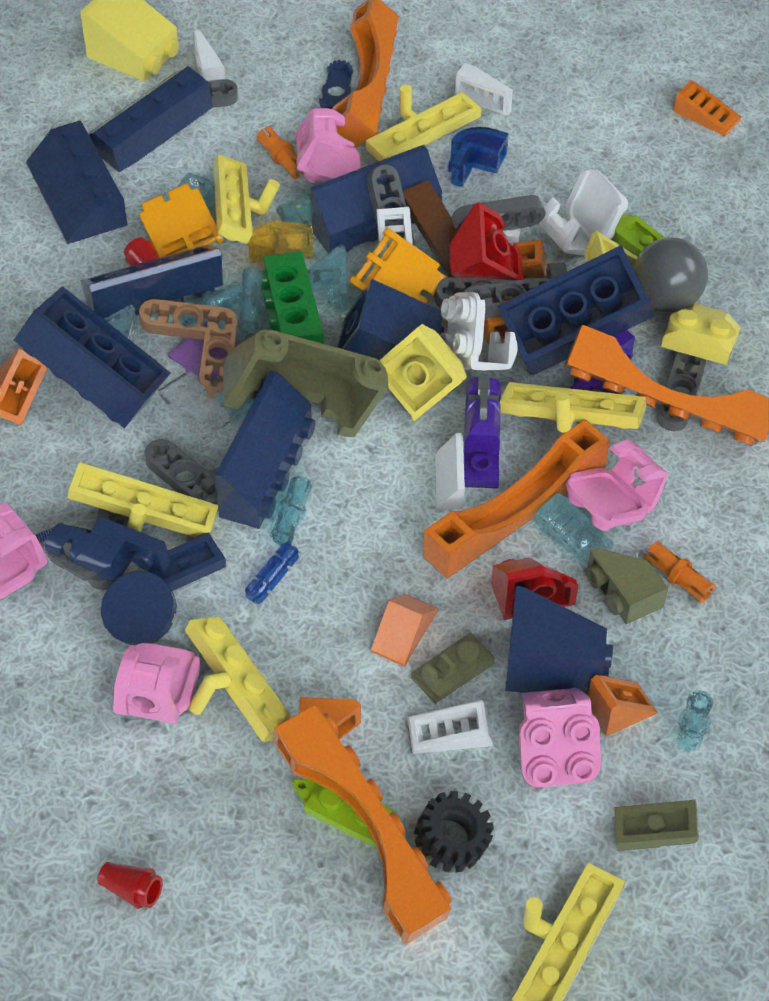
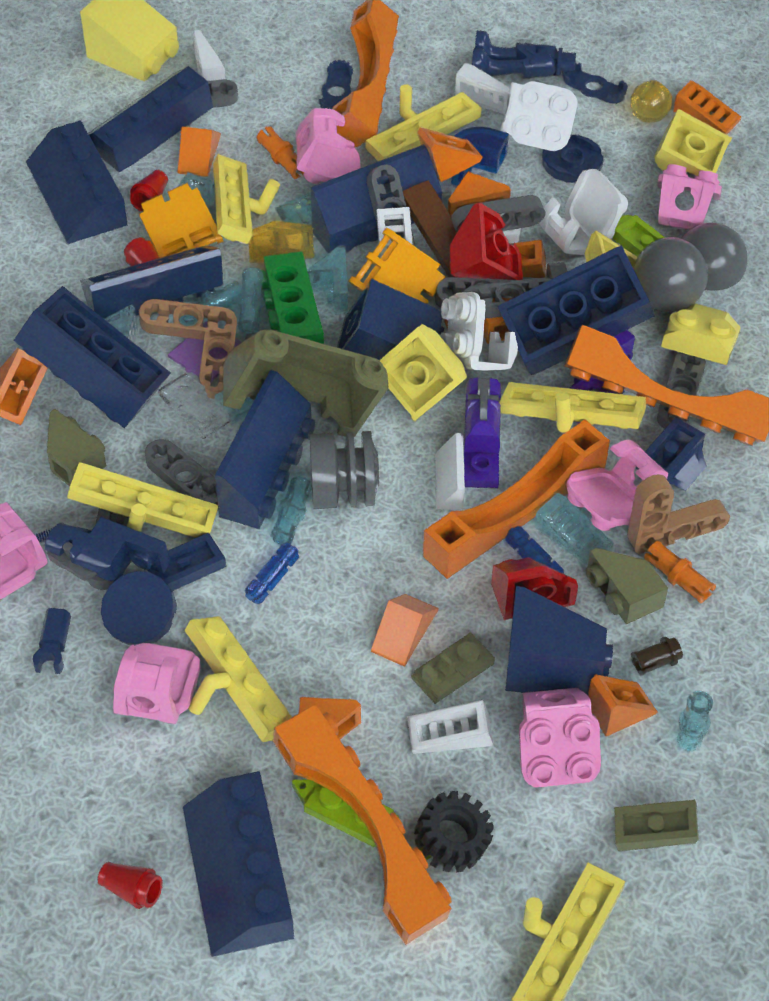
none -> dark blue bar [33,608,71,674]
none -> olive slope [47,409,106,486]
none -> red cone [130,170,168,212]
none -> orange slope [178,127,221,177]
none -> dark blue slope [183,771,294,957]
none -> dark grey wheel [309,431,379,509]
none -> orange slope [417,127,483,182]
none -> orange slope [448,172,511,217]
none -> dark blue piece [472,30,576,79]
none -> white piece [500,81,577,151]
none -> clear blue axle [505,526,564,574]
none -> dark blue tile [542,135,603,183]
none -> dark blue piece [562,62,628,104]
none -> medium nougat beam [627,474,730,554]
none -> clear yellow piece [630,80,672,123]
none -> dark brown pin [631,637,683,676]
none -> dark blue slope [636,417,707,491]
none -> light yellow slope [654,109,732,176]
none -> bright pink piece [657,164,722,230]
none -> dark grey piece [681,223,748,291]

